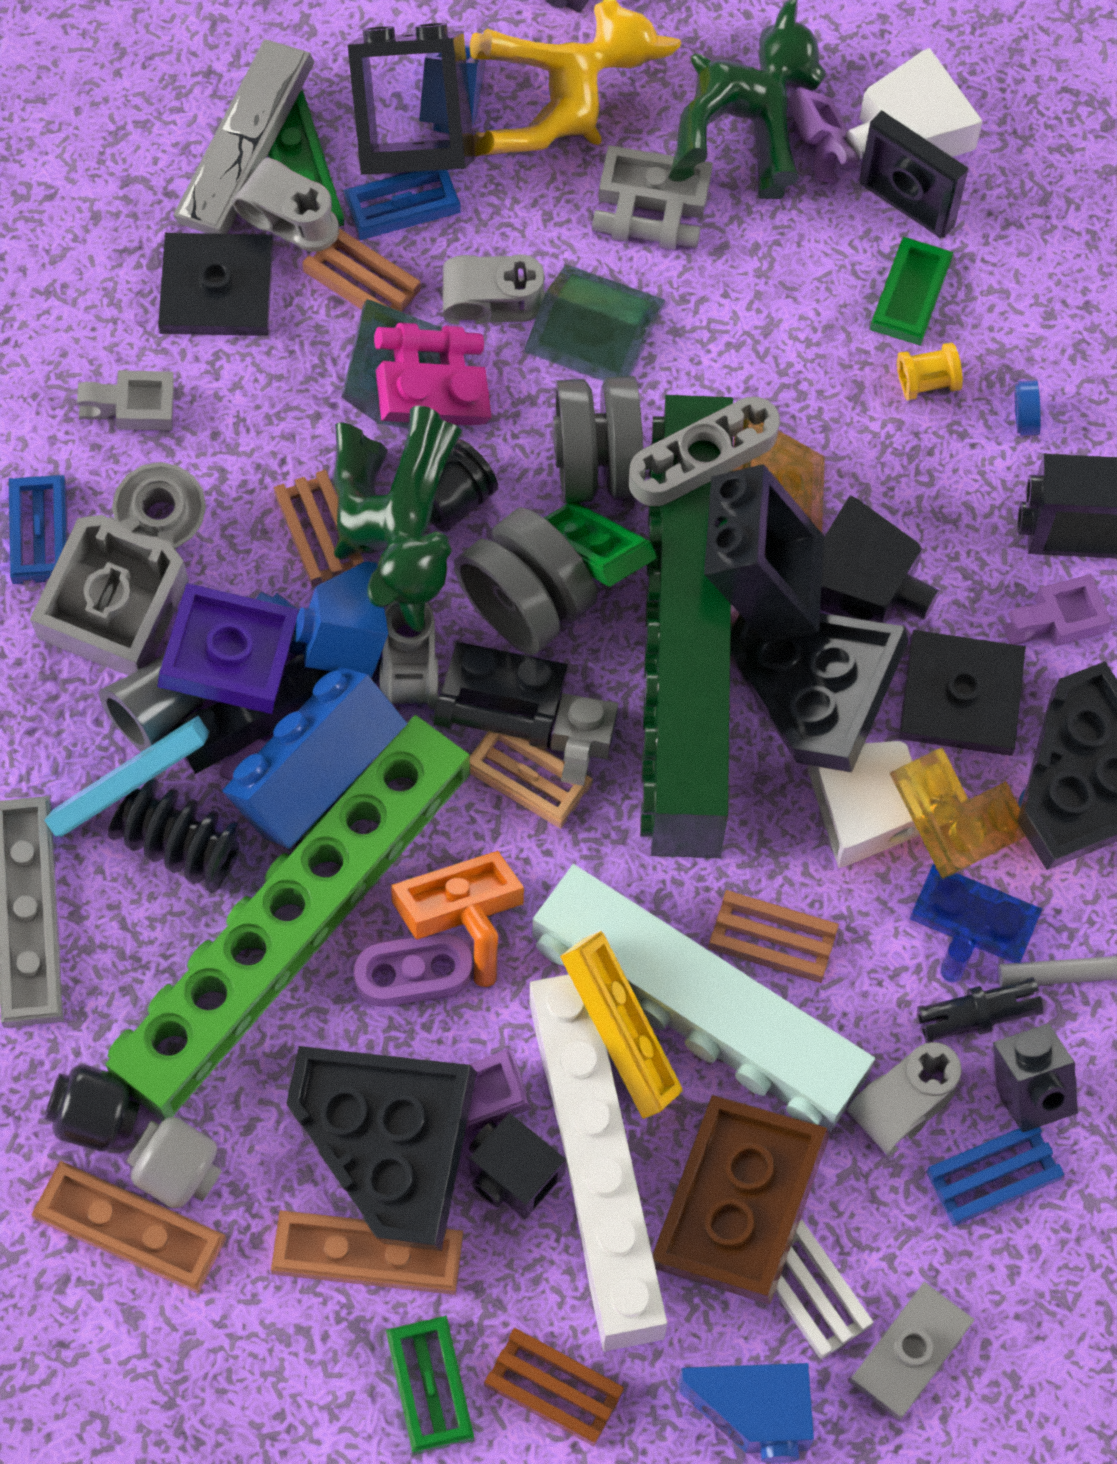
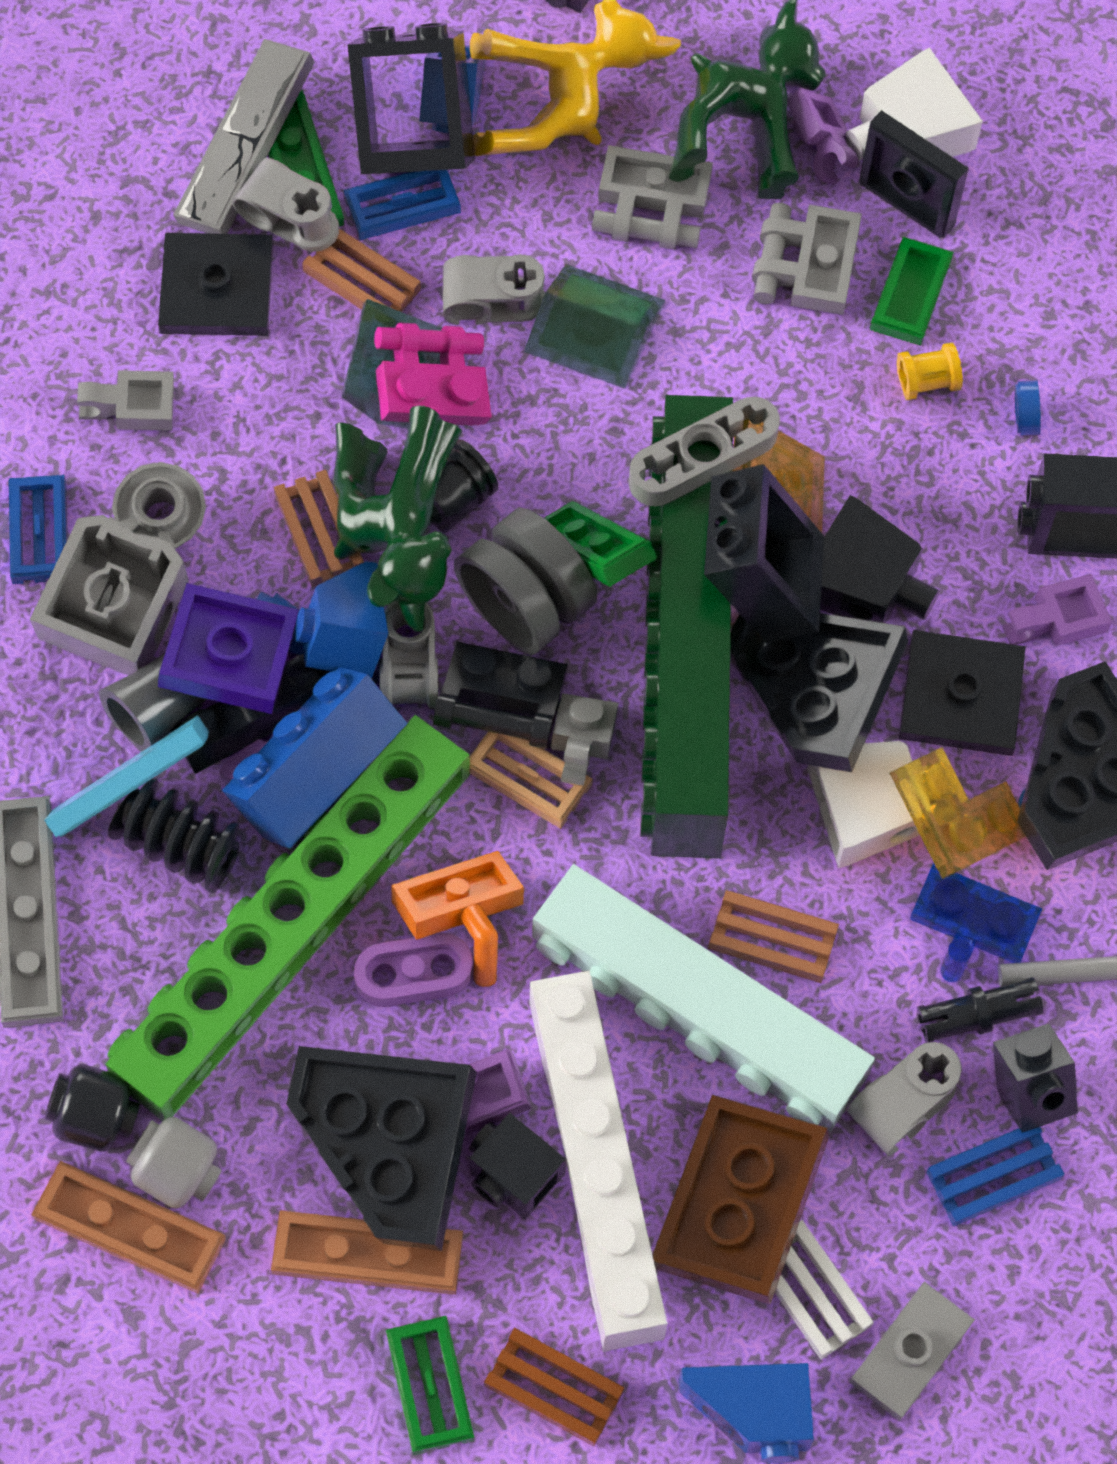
dark grey wheel [553,376,643,503] -> none
yellow tile [560,931,683,1119] -> none
none -> light grey plate [752,203,862,315]

